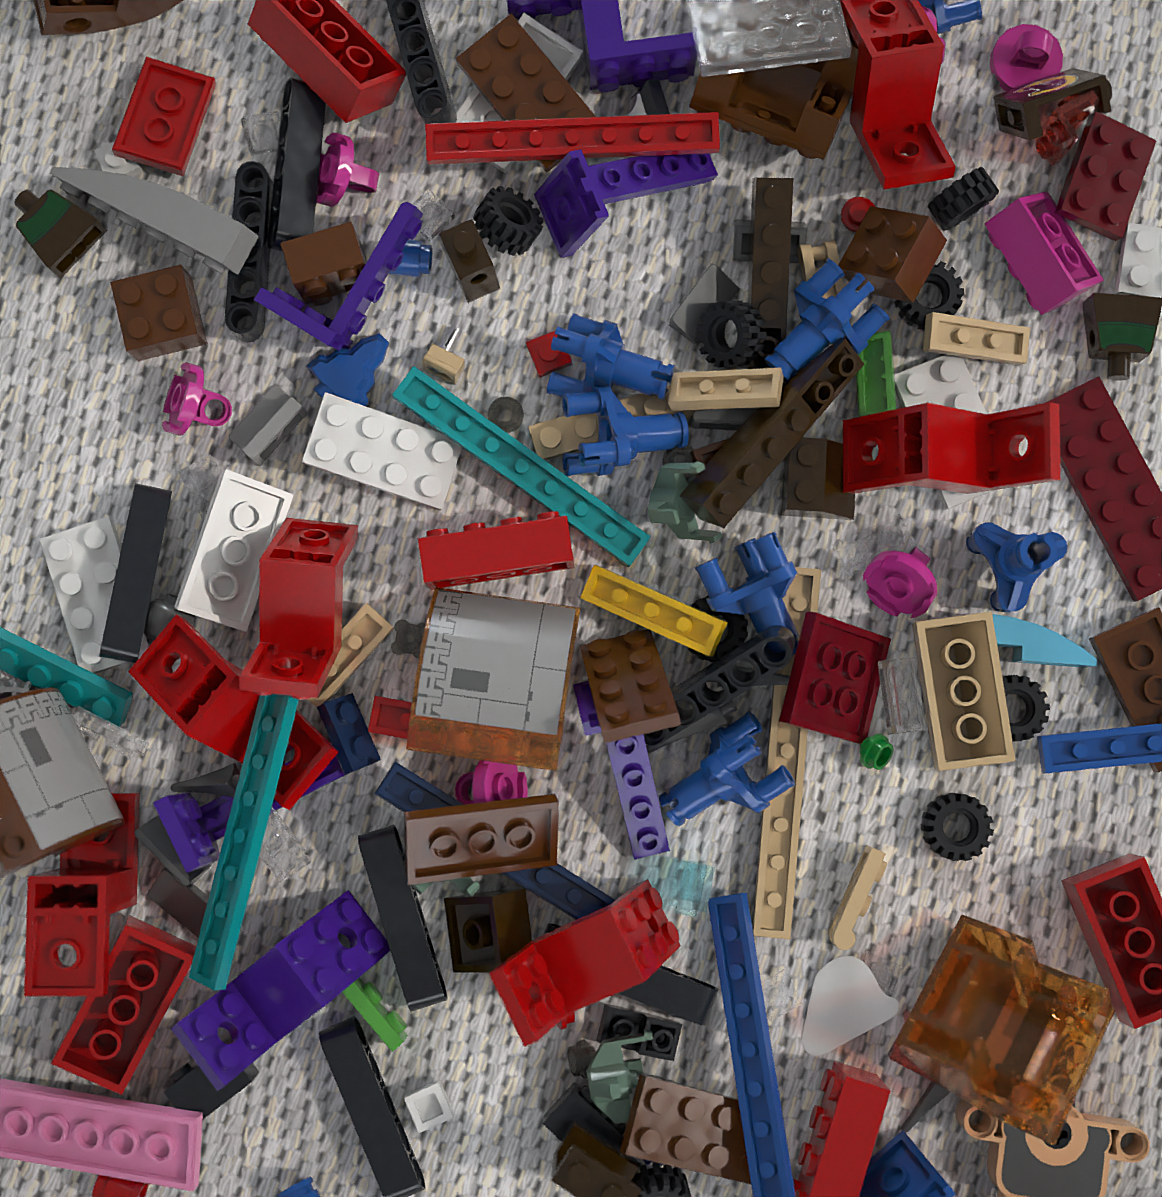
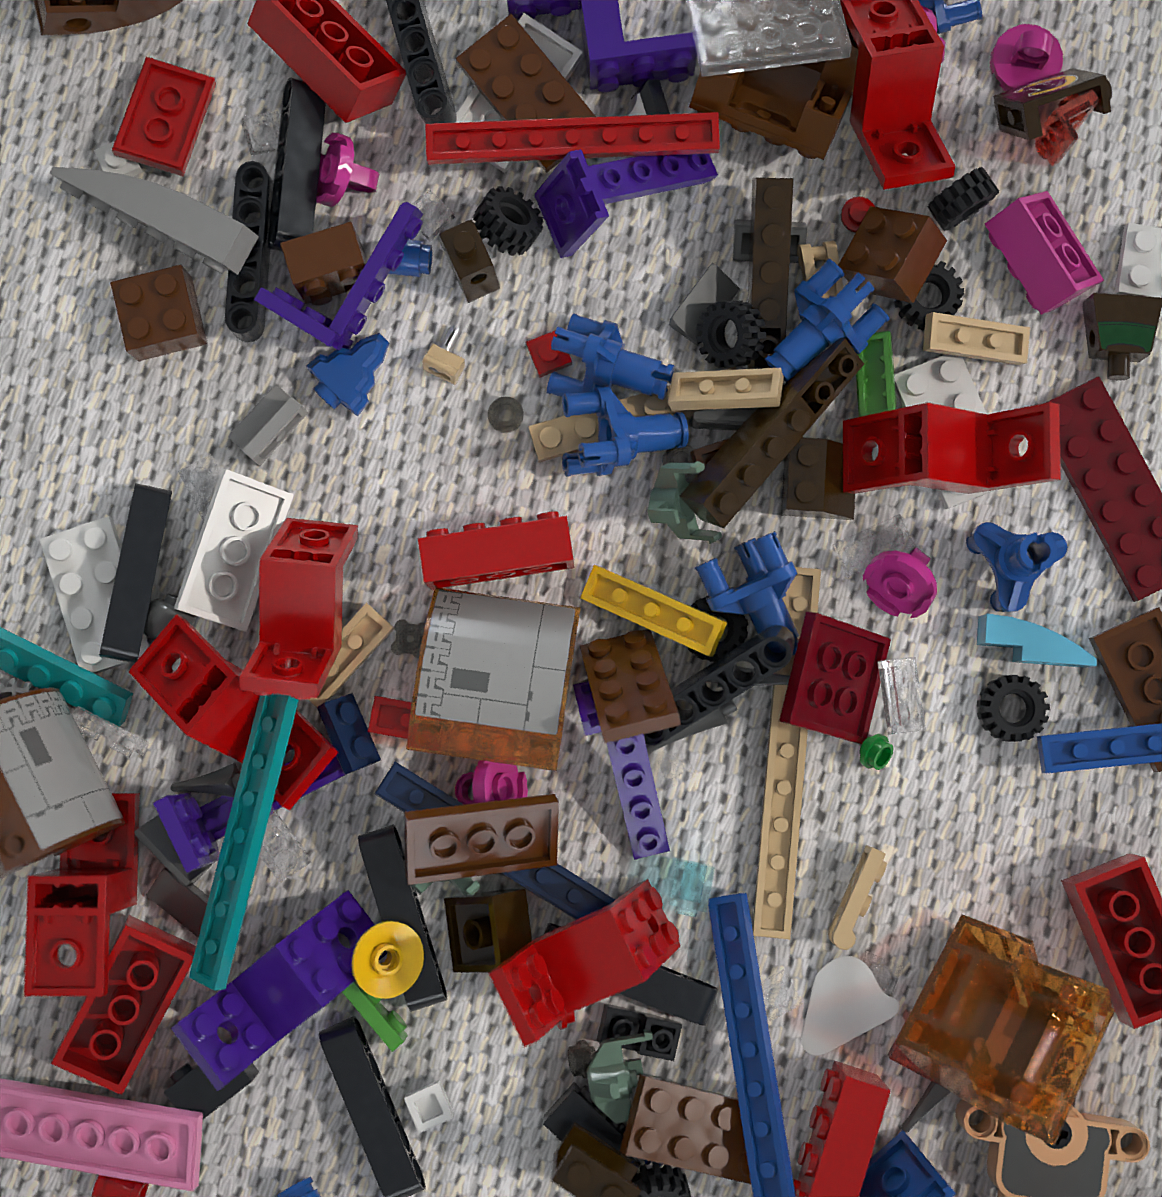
dark brown torso [14,189,107,279] -> none
dark pink tile [162,362,232,436] -> none
white plate [301,392,462,510] -> none
teal plate [392,366,651,568] -> none
blue wheel [659,711,796,826] -> none
tan slope [912,611,1016,771] -> none
black tyre [921,793,994,861] -> none
dark red plate [1054,112,1157,241] -> none
none -> yellow dish [352,921,424,999]

